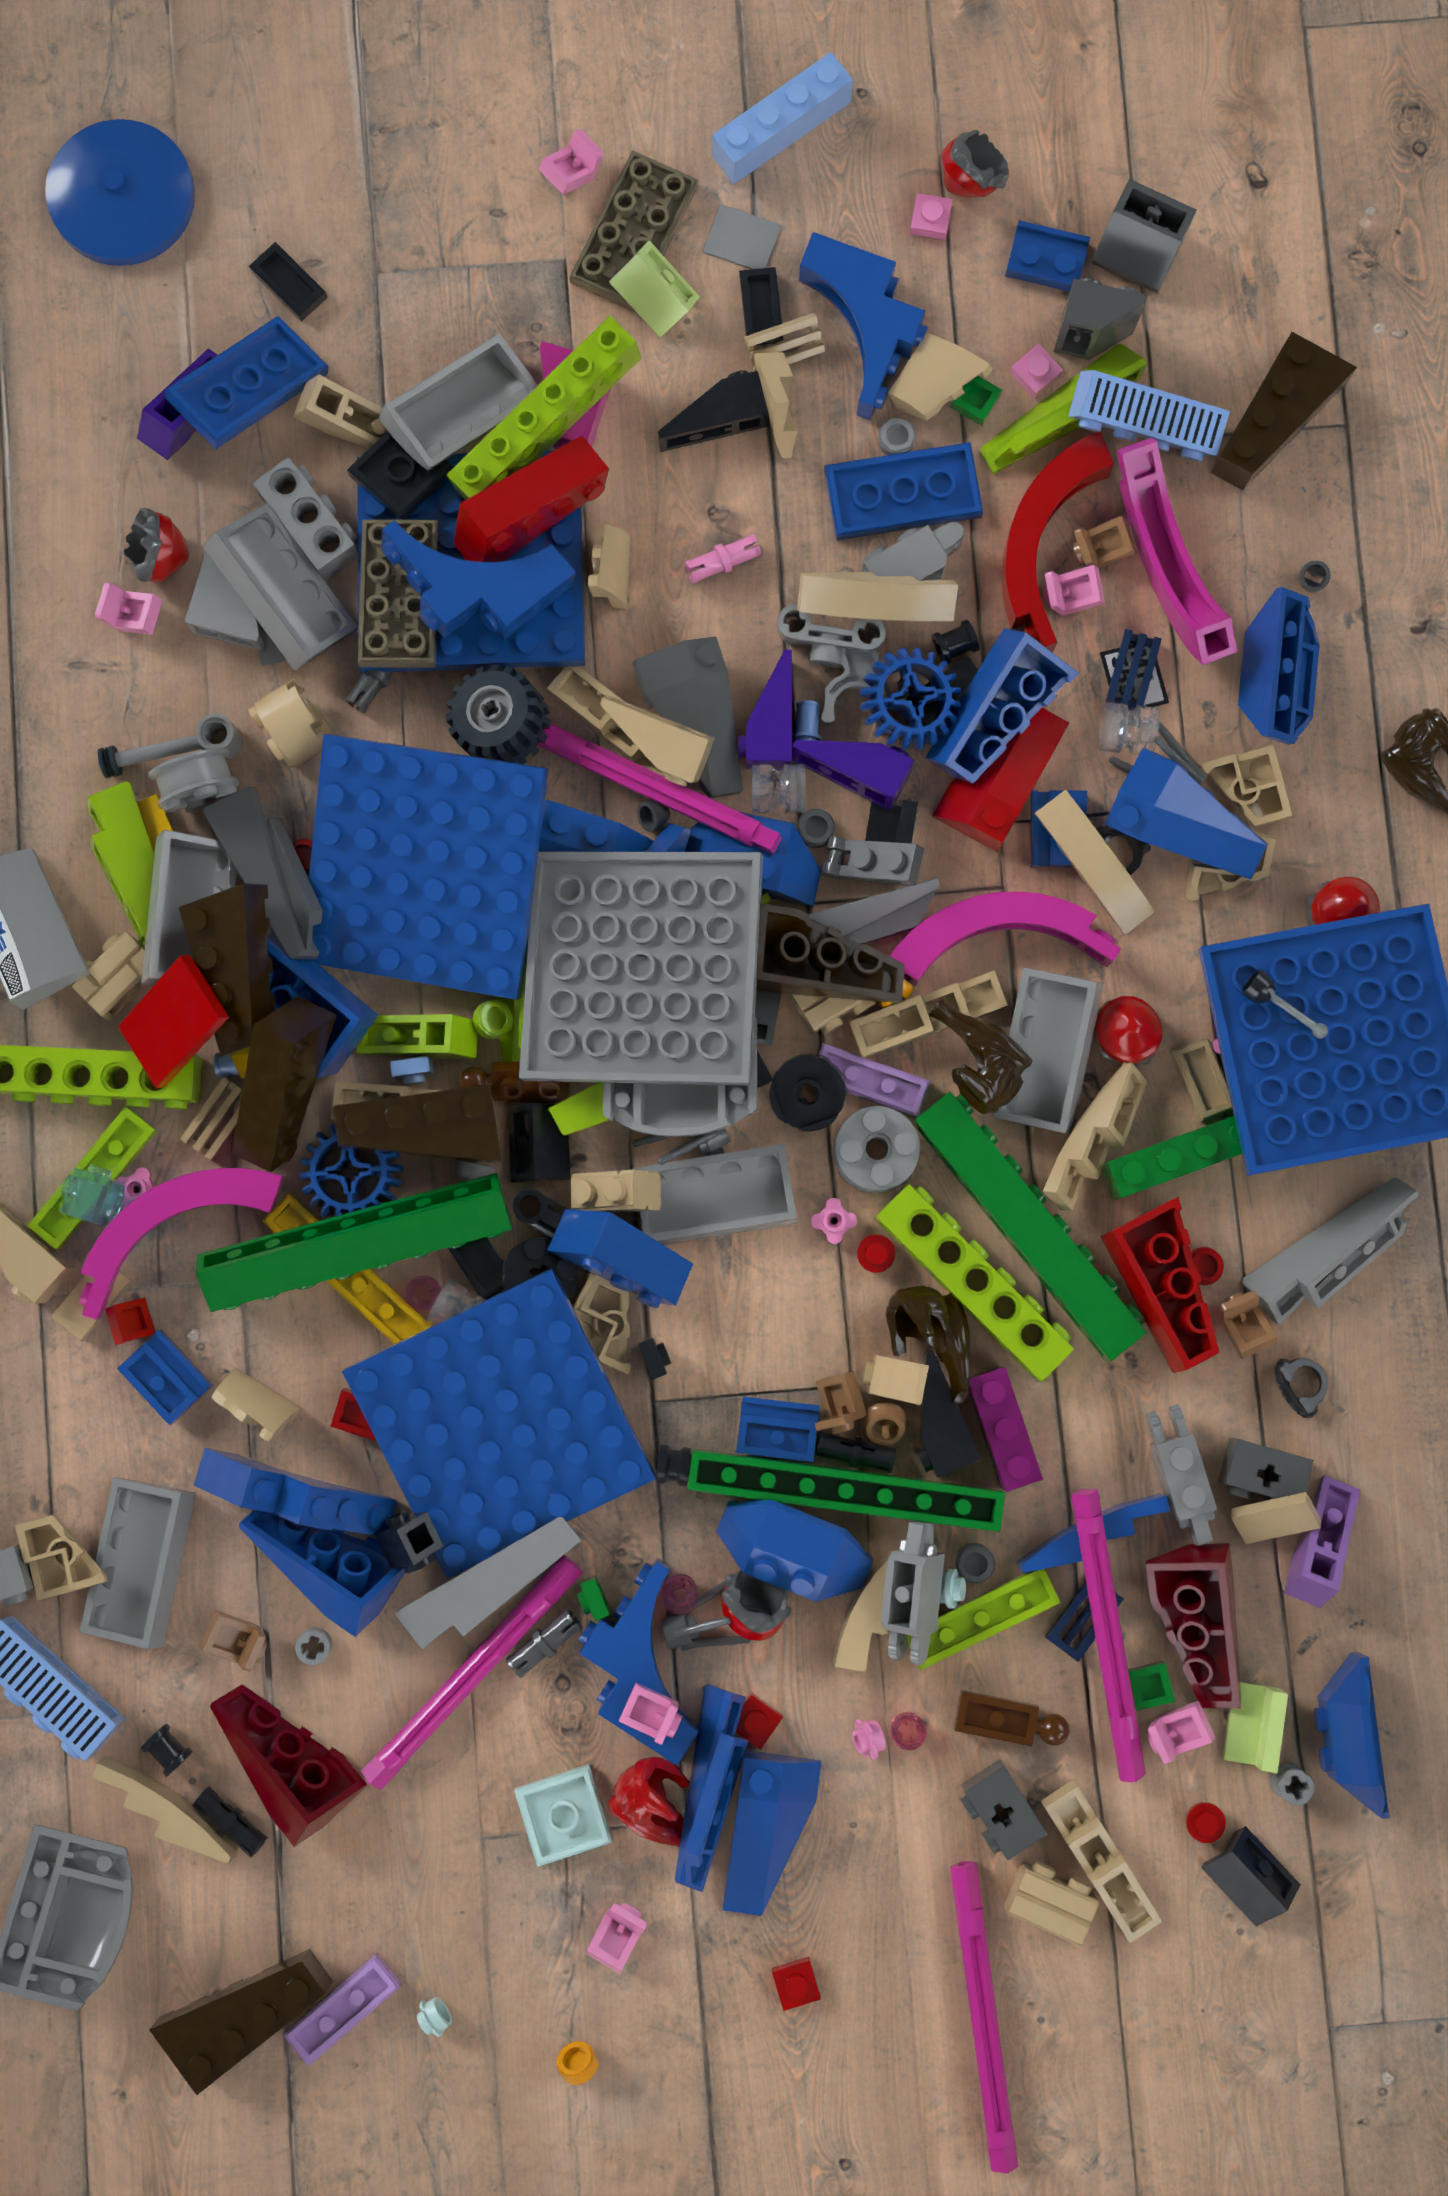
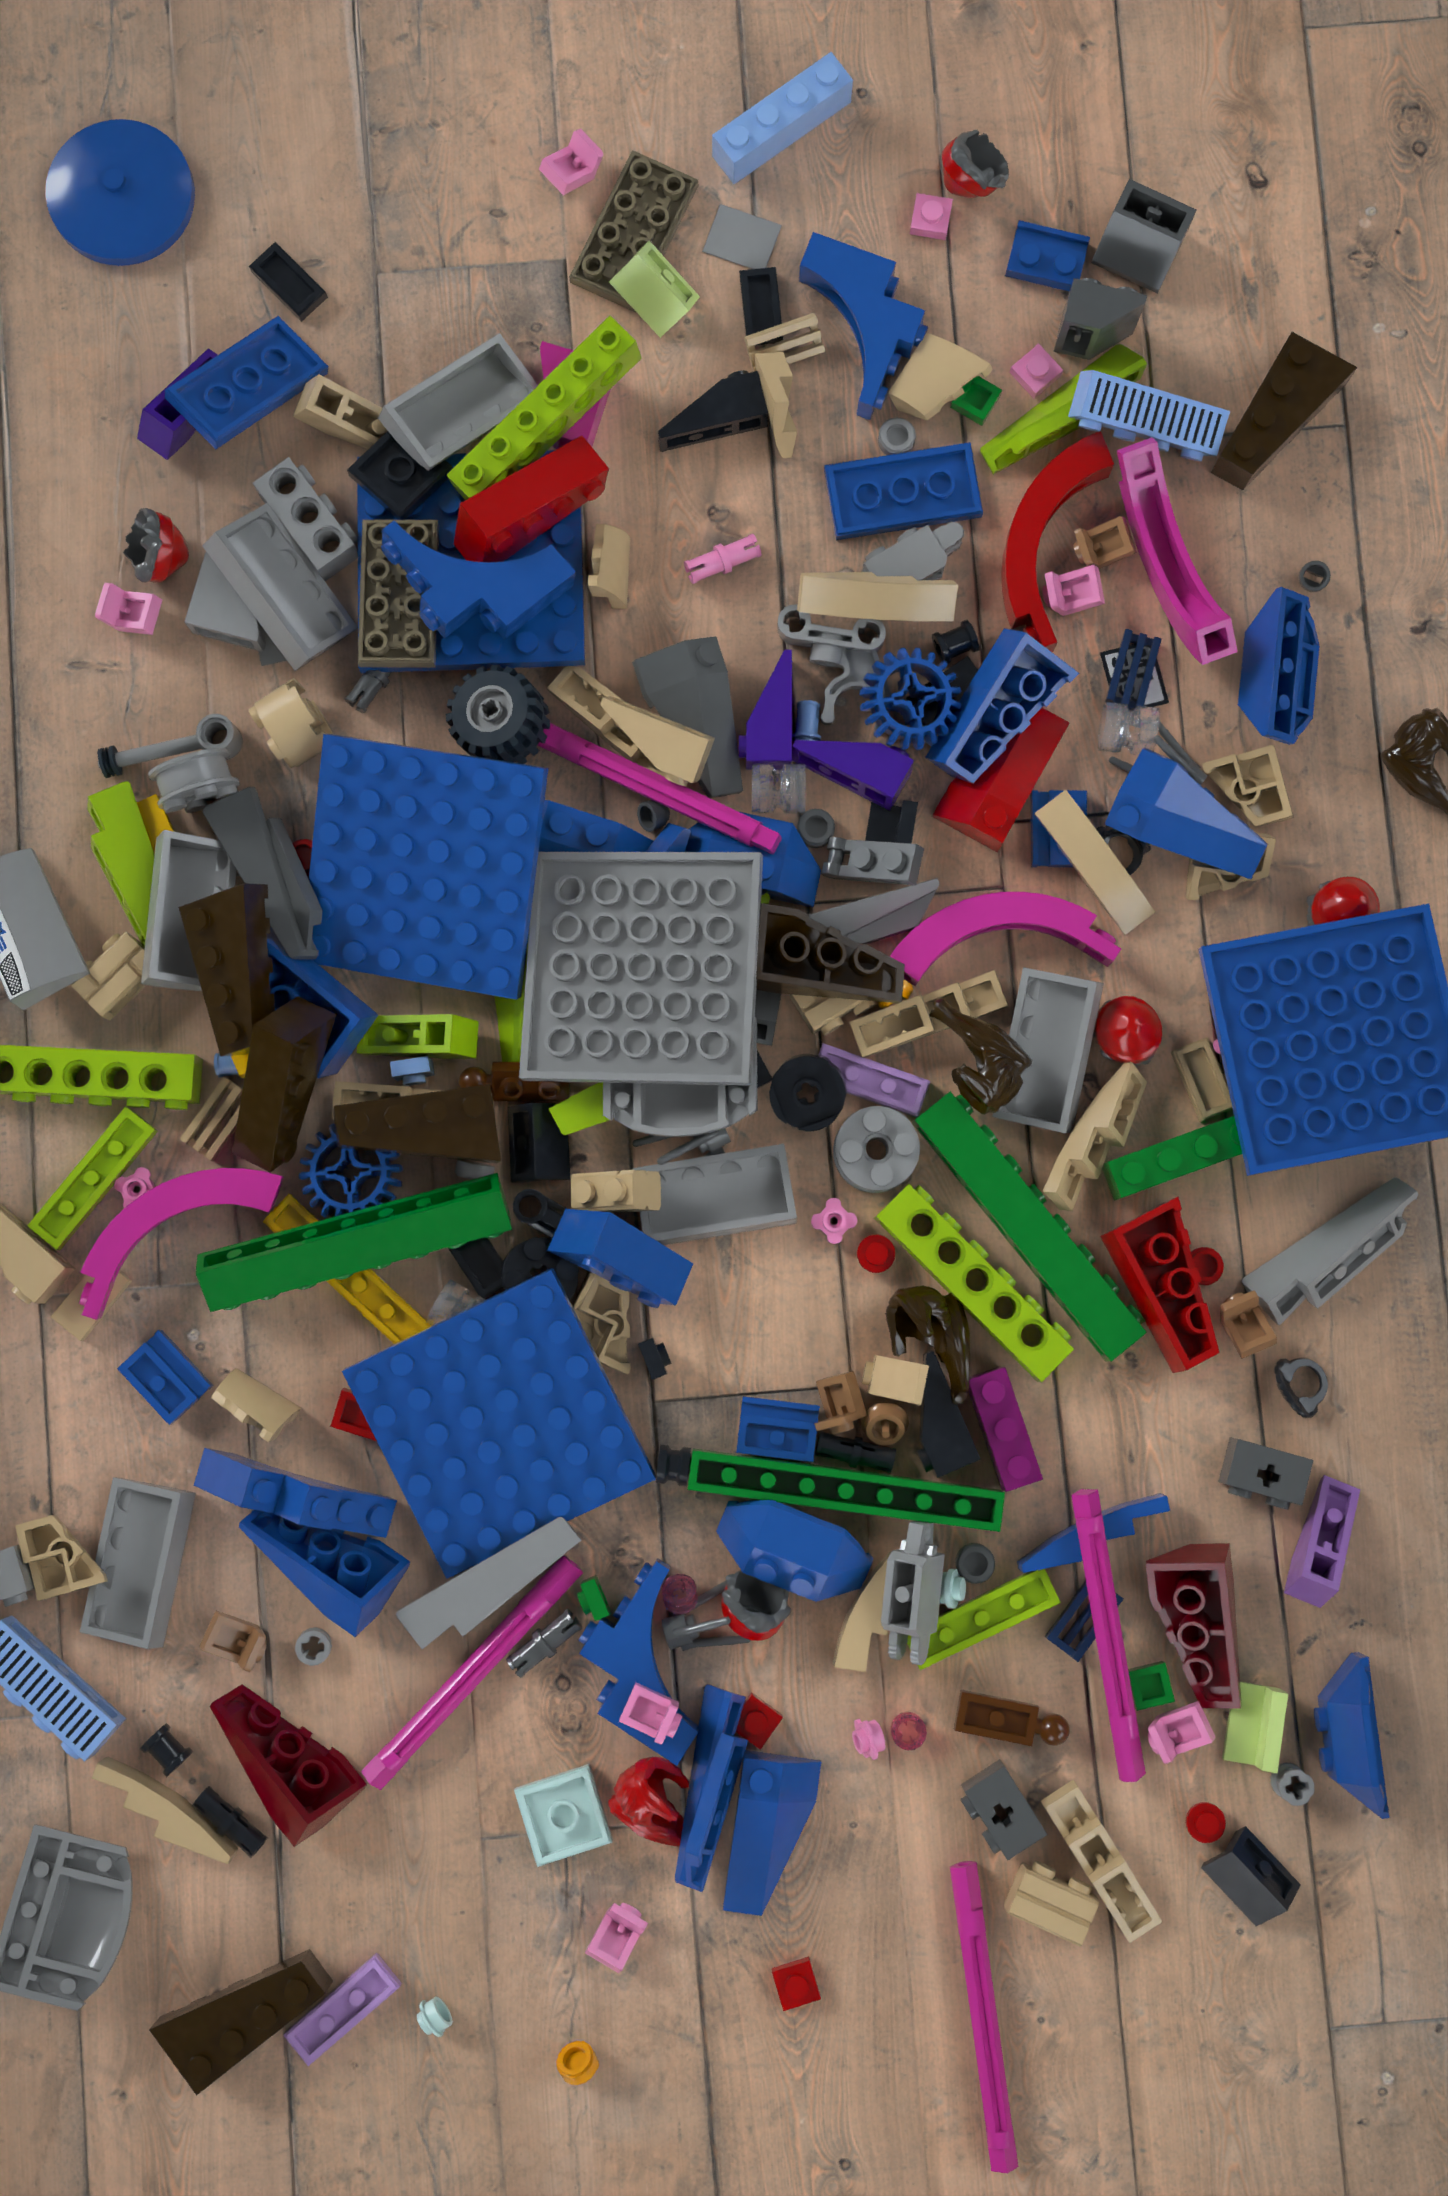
clear light blue brick [60,1164,124,1226] -> none
red plate [105,1297,155,1346] -> none
red tile [118,955,229,1088] -> none
black brick [374,1510,444,1574] -> none
clear pink bush [406,1276,442,1310] -> none
lime tile [473,999,513,1039] -> none
light grey hinge [1146,1404,1217,1546] -> none
tan tile [1231,1492,1321,1544] -> none
hinge [1241,968,1328,1039] -> none

